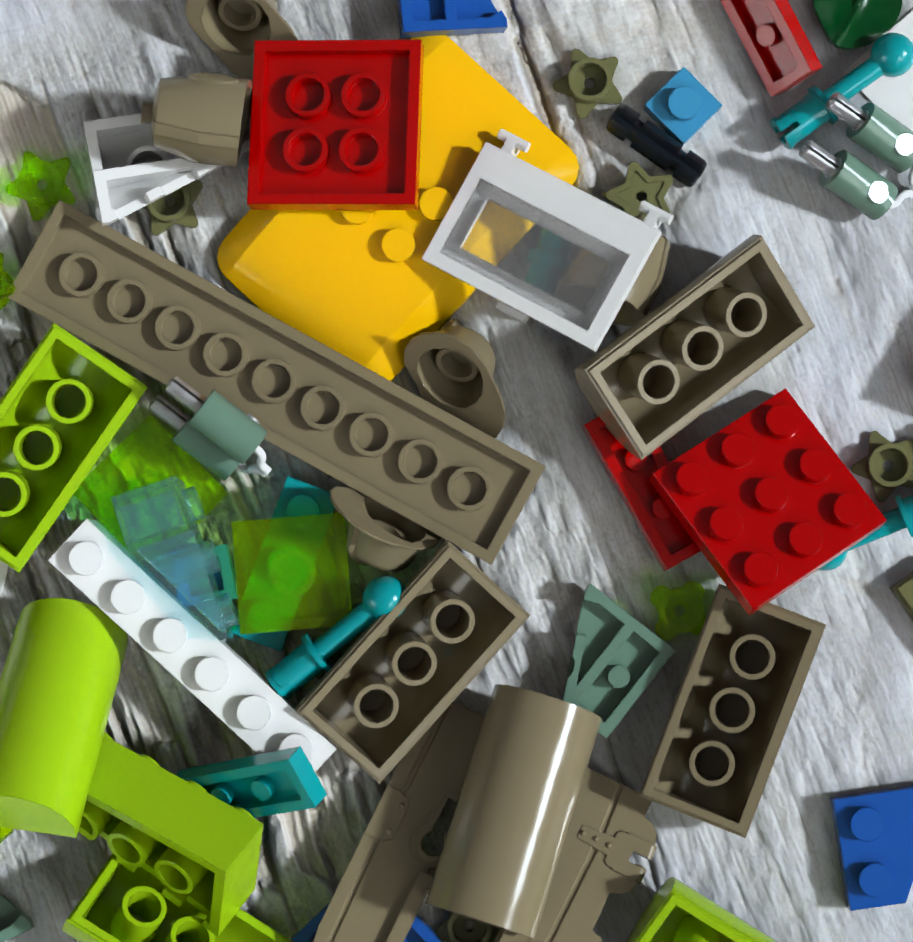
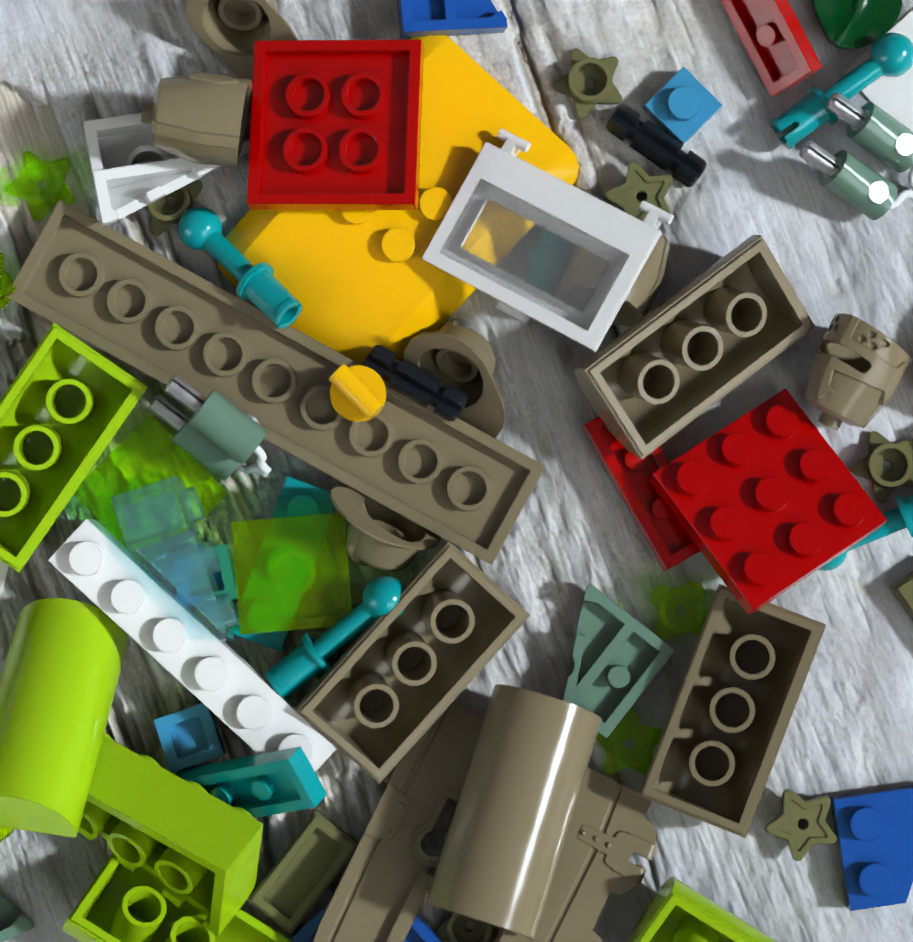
none -> dark azure plate [153,703,226,773]
none -> teal pin [178,206,302,329]
none -> olive tile [247,810,360,935]
none -> yellow plate [329,364,387,422]
none -> black axle [363,345,468,422]
none -> clear neon green plate [596,707,663,776]
none -> olive plate [765,789,837,861]
none -> dark tan helmet [804,313,911,431]

